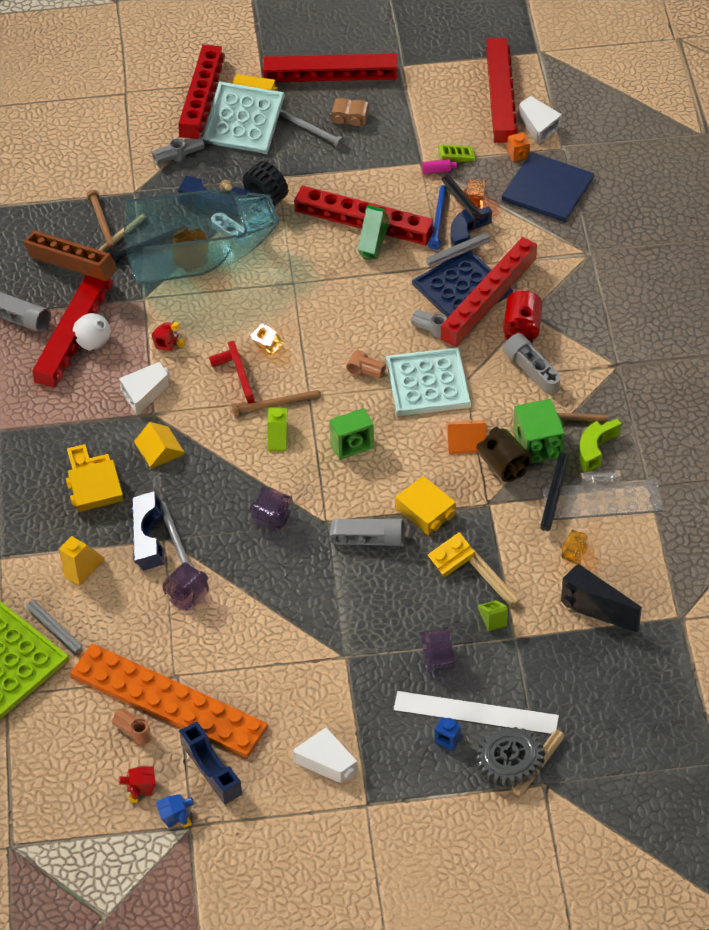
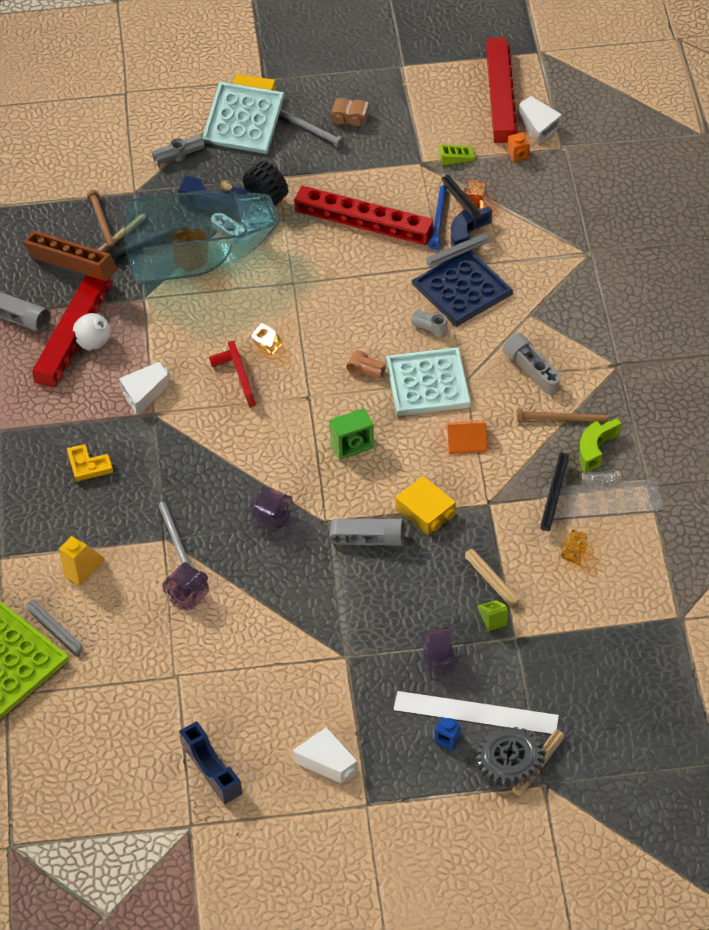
yellow brick [65,460,123,512] -> none
orange plate [70,643,268,759] -> none
nougat piece [112,708,152,745] -> none
red piece [118,766,156,803] -> none
arch [131,491,165,571] -> none
yellow slope [134,422,185,469] -> none
red piece [151,322,185,351] -> none
blue piece [156,794,195,828] -> none
red brick [178,44,225,139] -> none
medium nougat bar [232,390,321,417] -> none
red brick [263,53,397,82] -> none
lime slope [267,407,288,451] -> none
slope [358,205,390,260] -> none
dark pink cylinder [422,159,457,174] -> none
yellow plate [428,532,476,578] -> none
red brick [441,237,537,347] -> none
dark brown cylinder [476,427,532,482] -> none
dark blue tile [502,152,594,222] -> none
red cylinder [503,291,543,343] -> none
bright green brick [513,399,564,463] -> none
black slope [561,564,642,633] -> none

